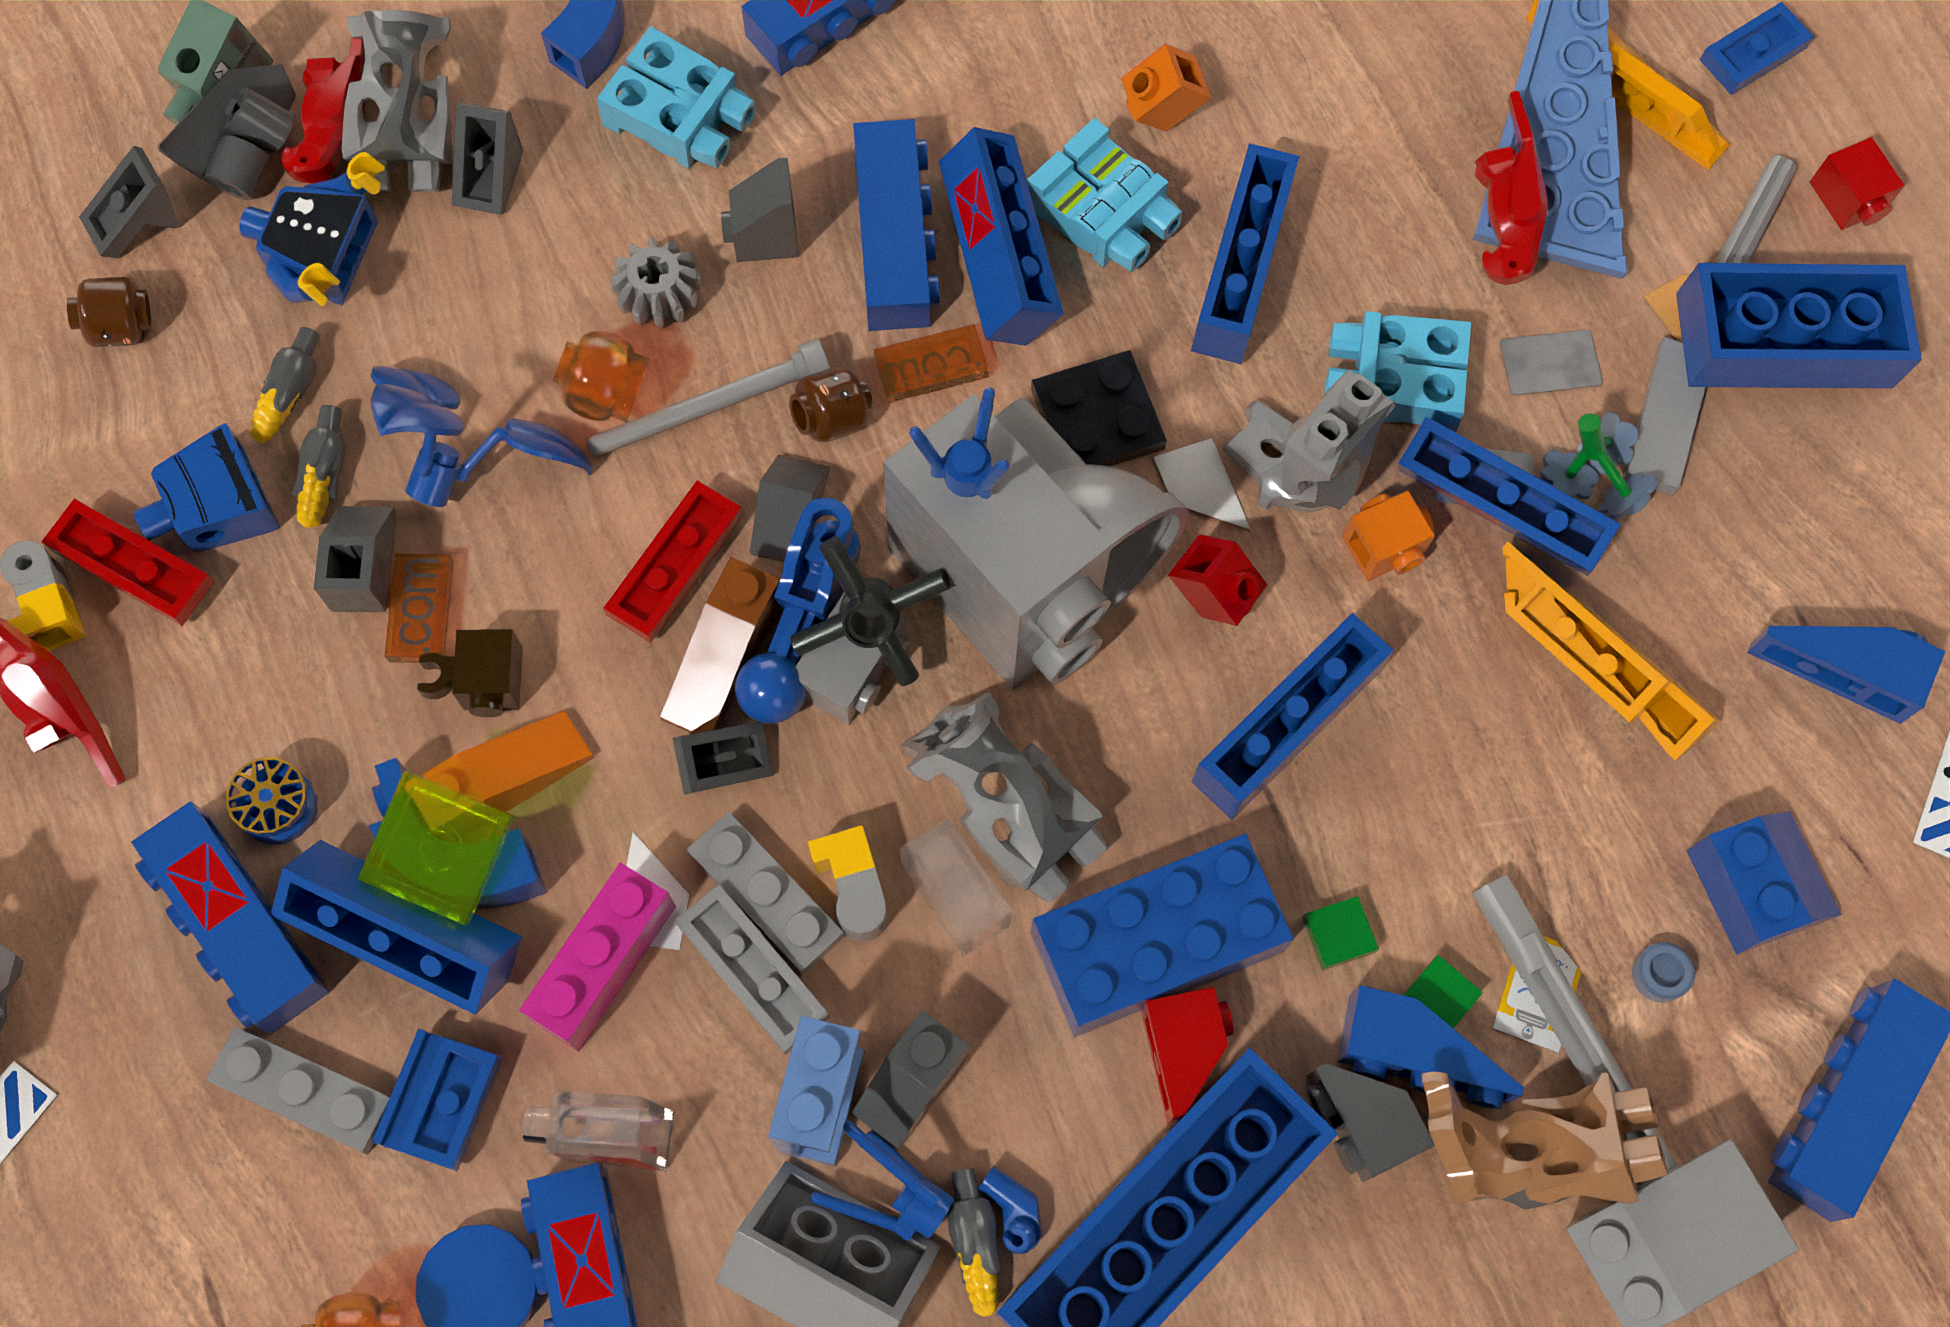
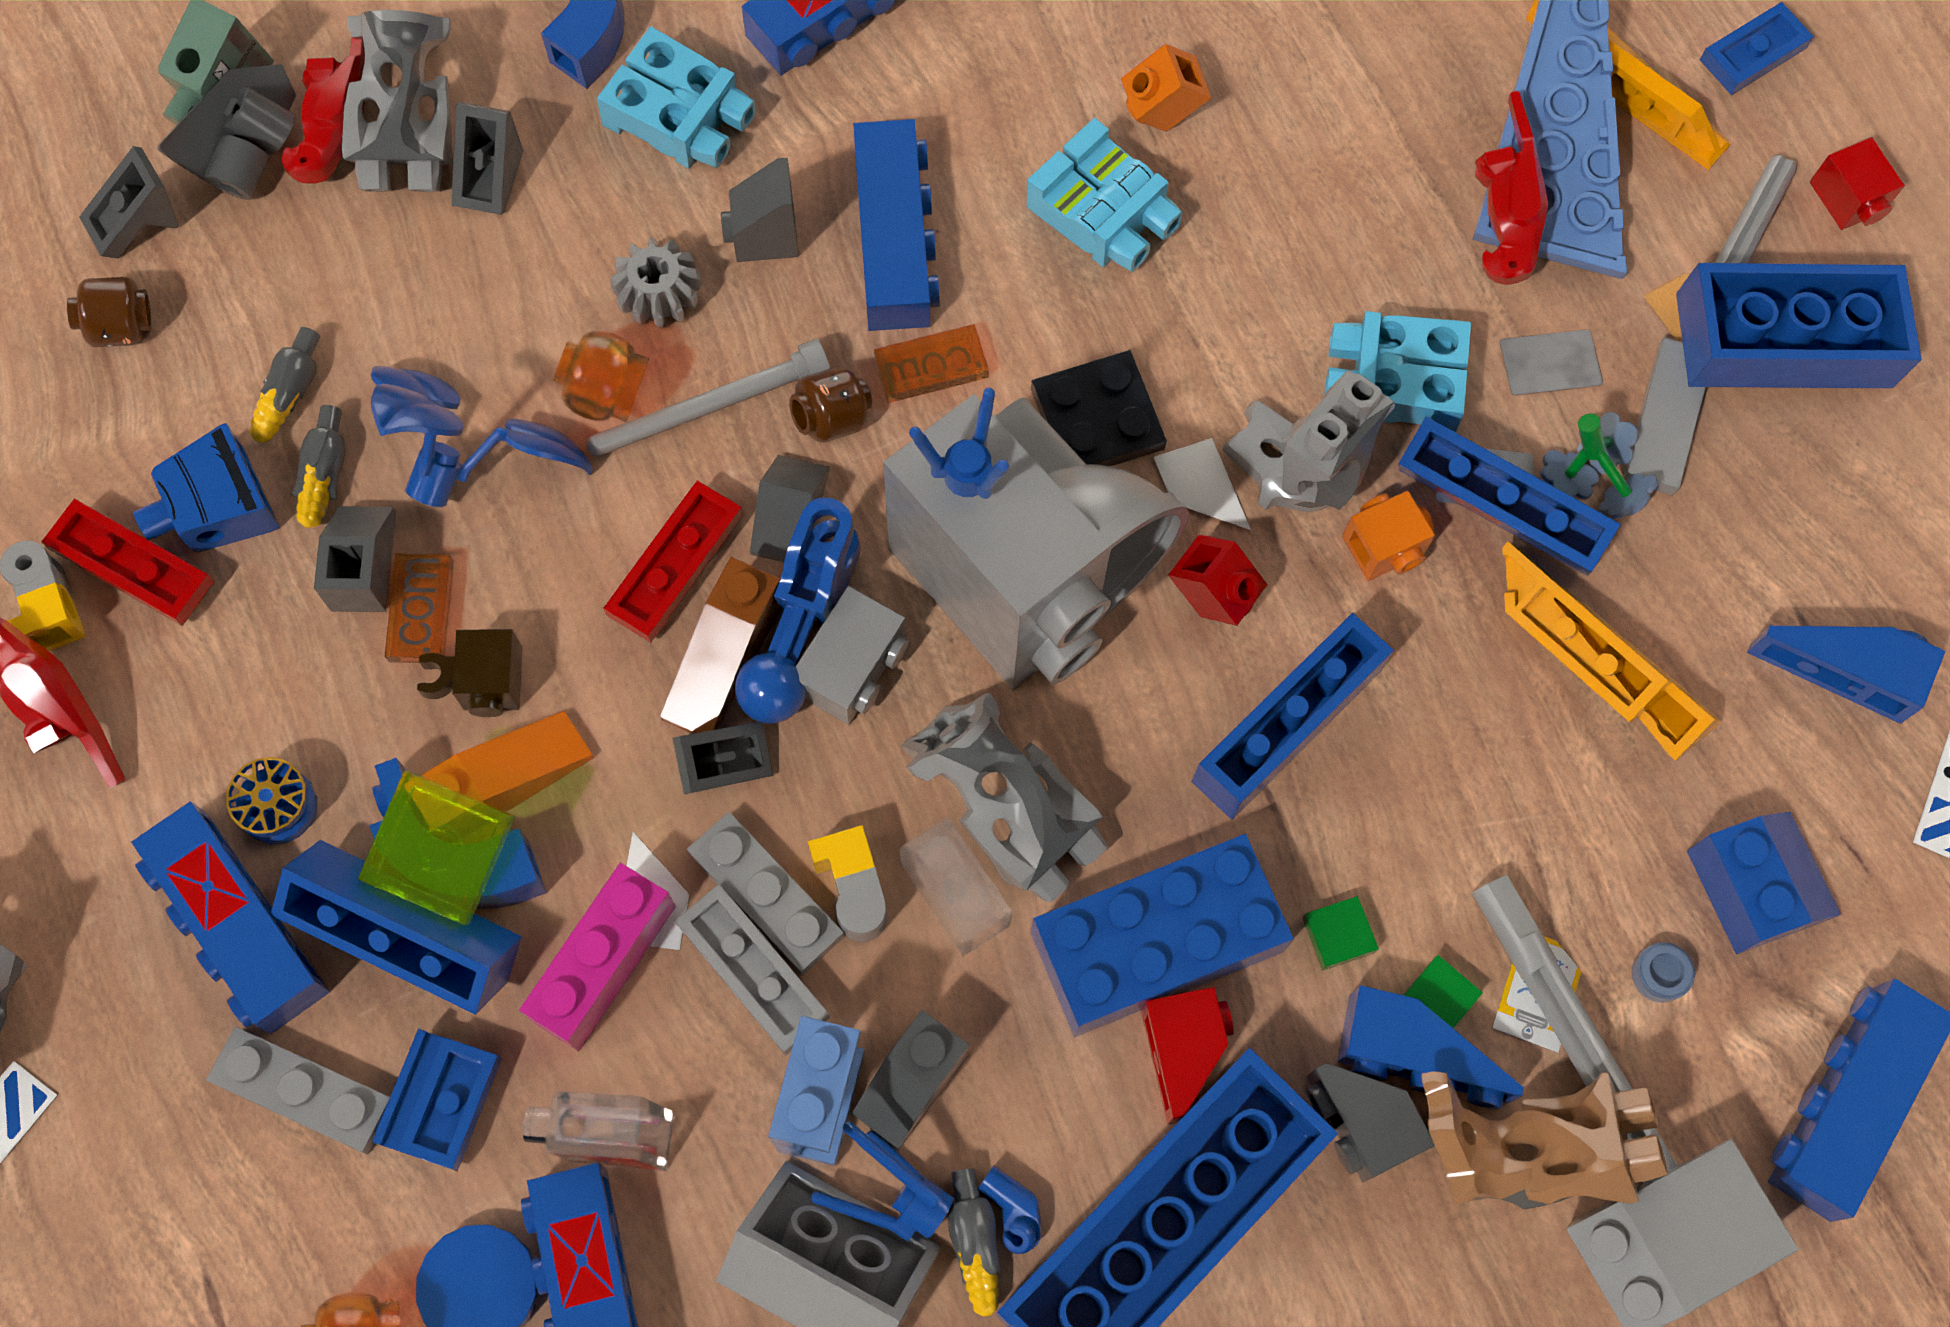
torso [239,152,386,306] -> none
pearl dark grey bar [790,537,951,686] -> none
blue brick [938,127,1064,346] -> none
blue brick [1191,143,1300,364] -> none

